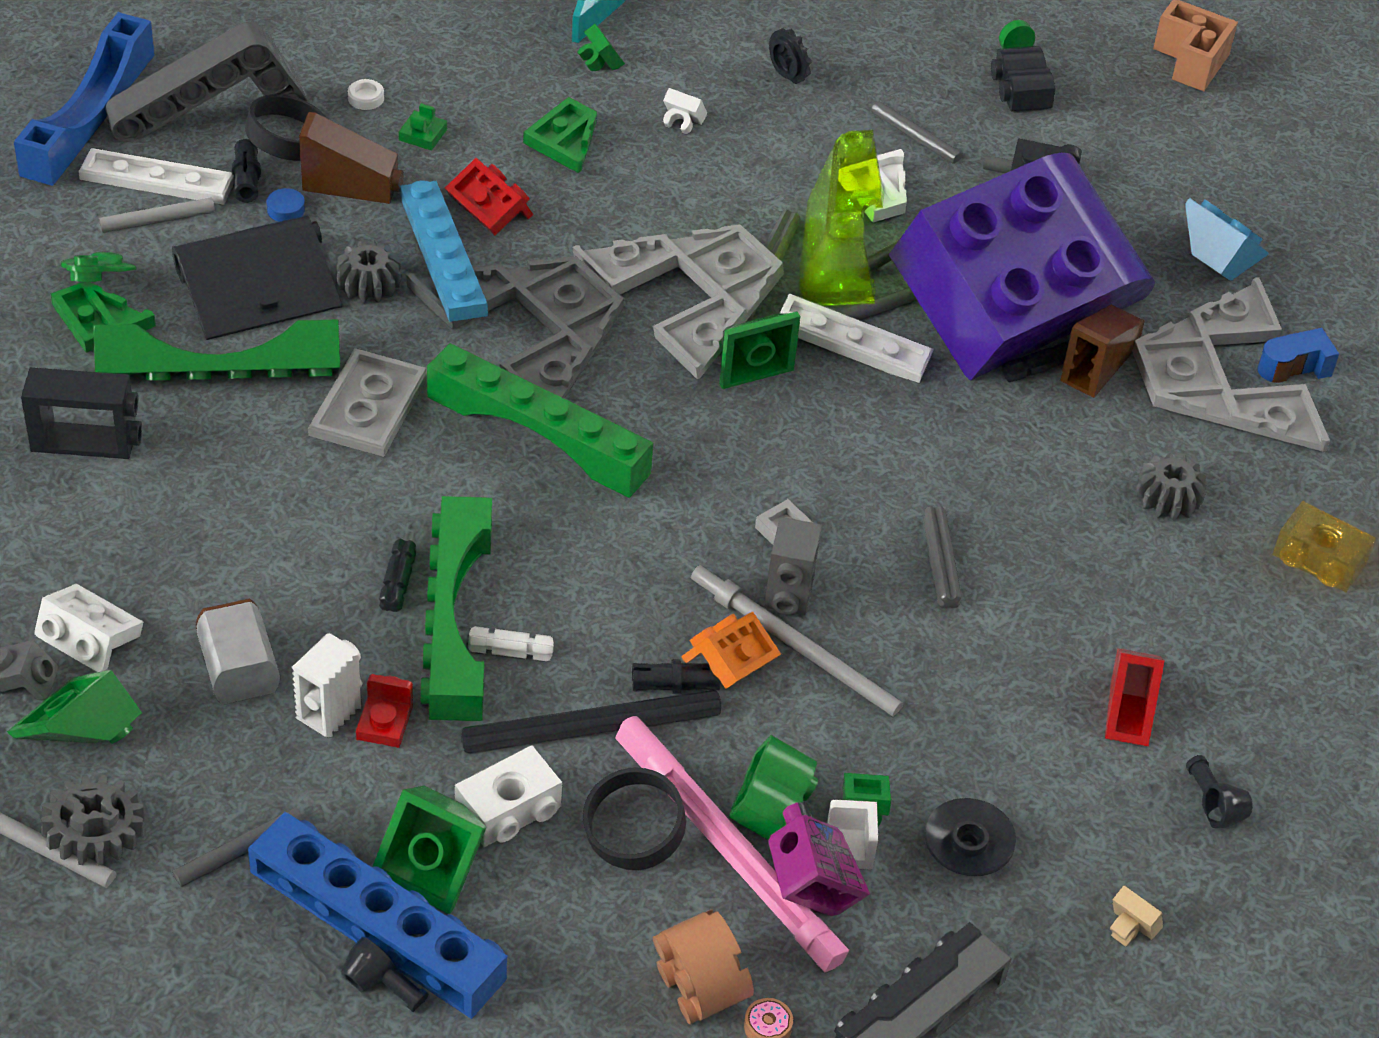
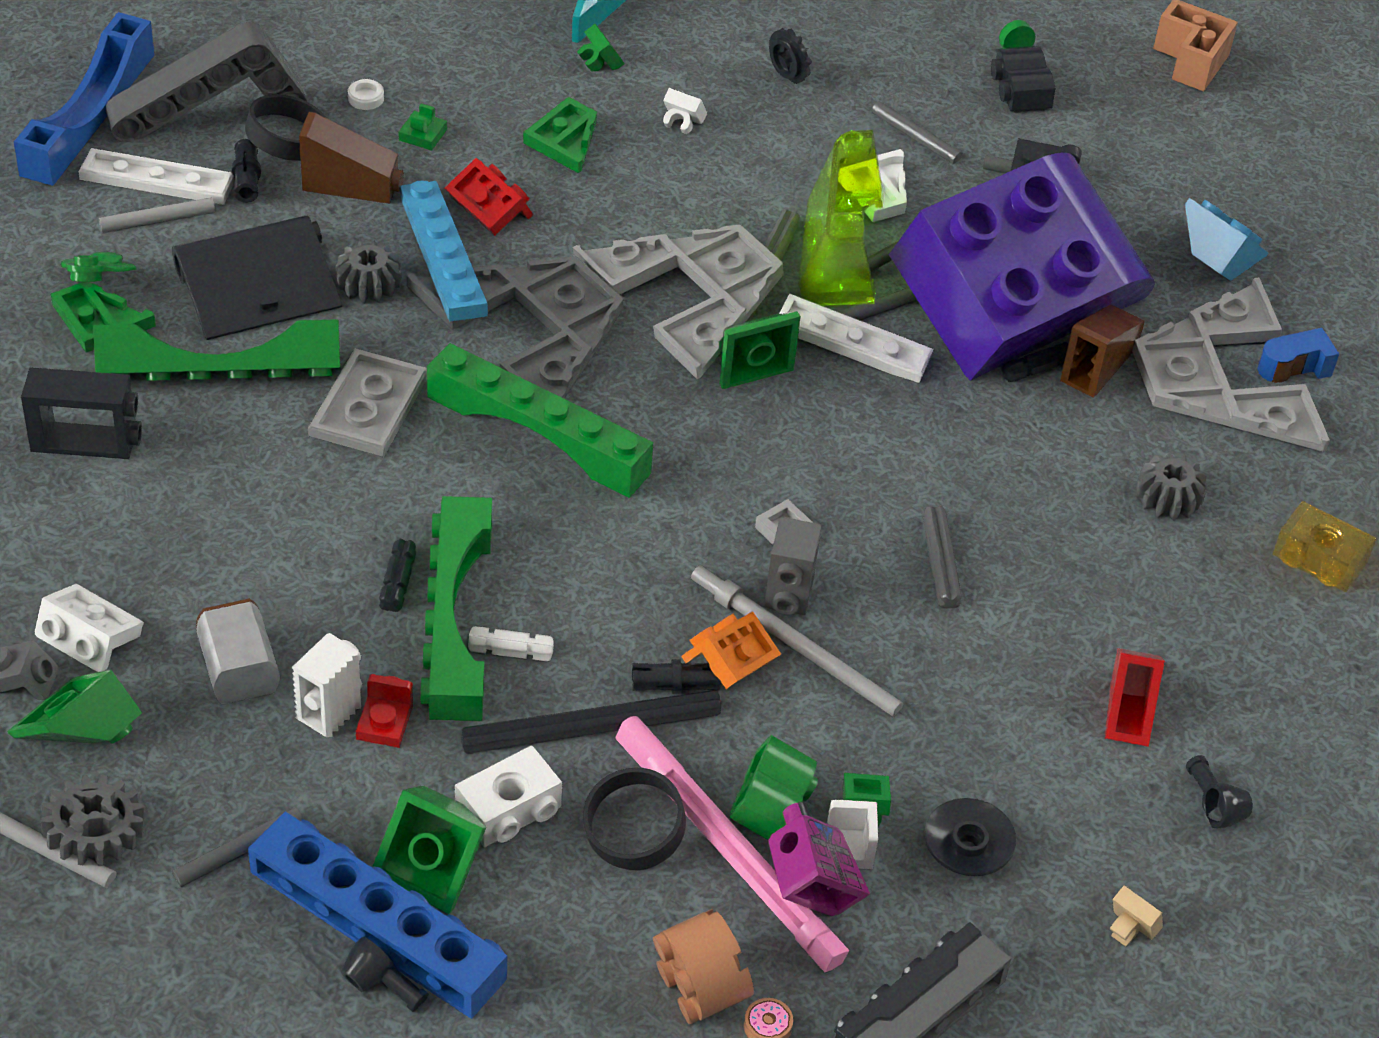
blue tile [266,188,305,222] -> none

